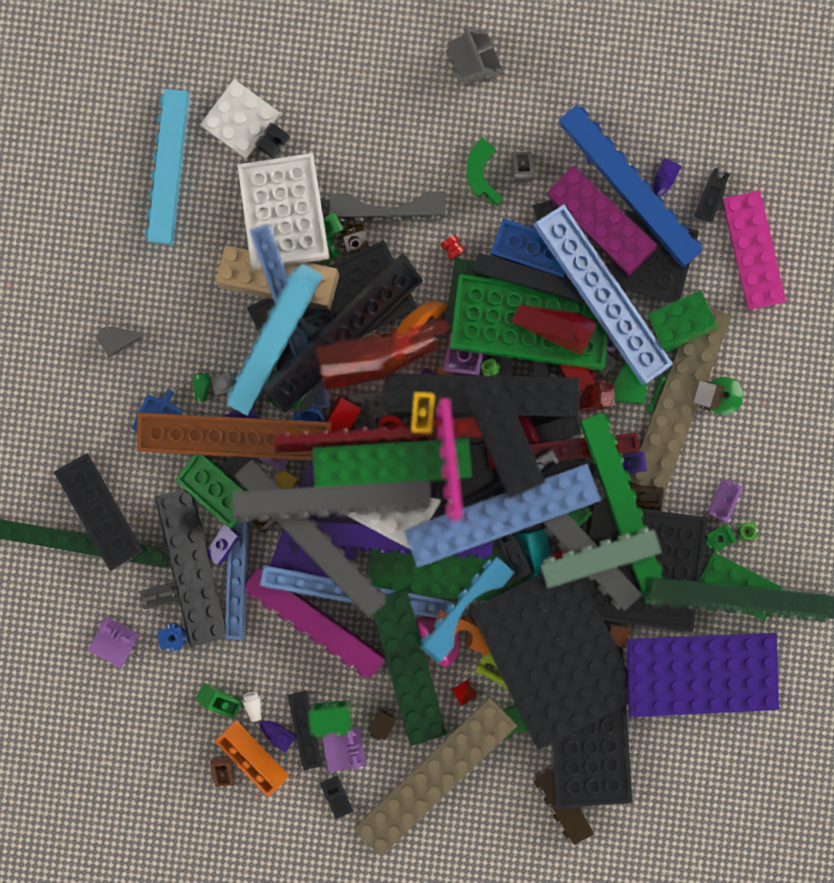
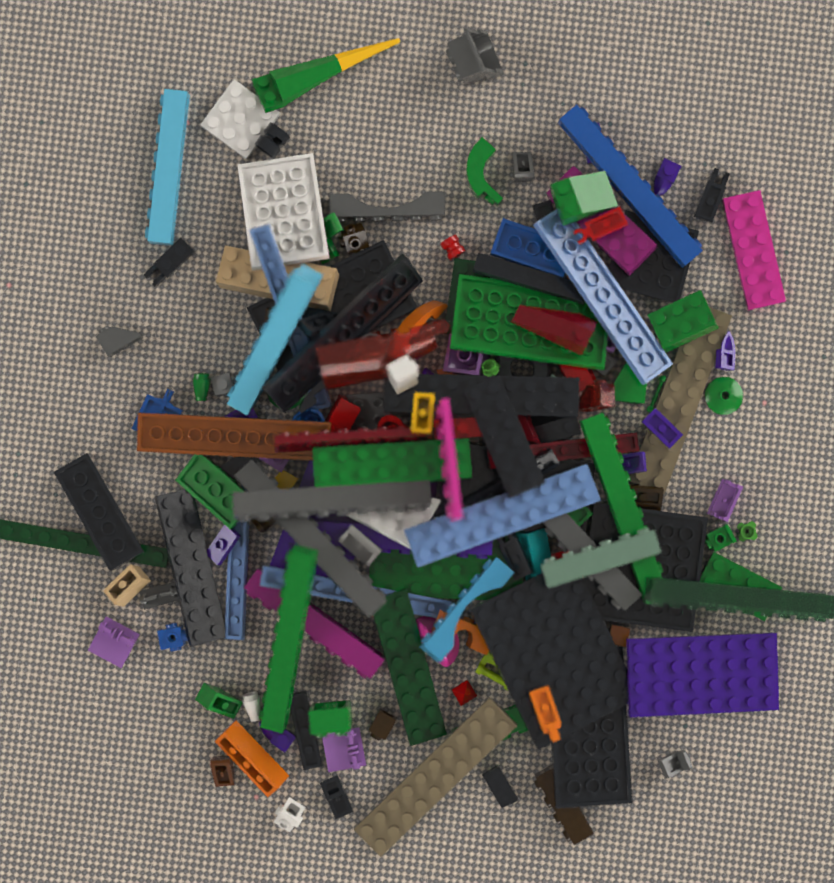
brick [693,380,725,411] -> none
none -> tan brick [103,564,151,607]
none -> black hinge [144,237,195,287]
none -> green plate [251,38,400,113]
none -> green brick [259,545,319,733]
none -> white brick [274,797,305,832]
none -> light grey hinge [339,525,382,566]
none -> white brick [386,355,419,395]
none -> black slope [482,765,518,808]
none -> orange hinge [529,685,561,742]
none -> slope [550,171,618,226]
none -> red plate [573,206,628,244]
none -> dark purple plate [641,408,683,449]
none -> dark grey bracket [658,750,693,778]
none -> plate [715,331,736,371]

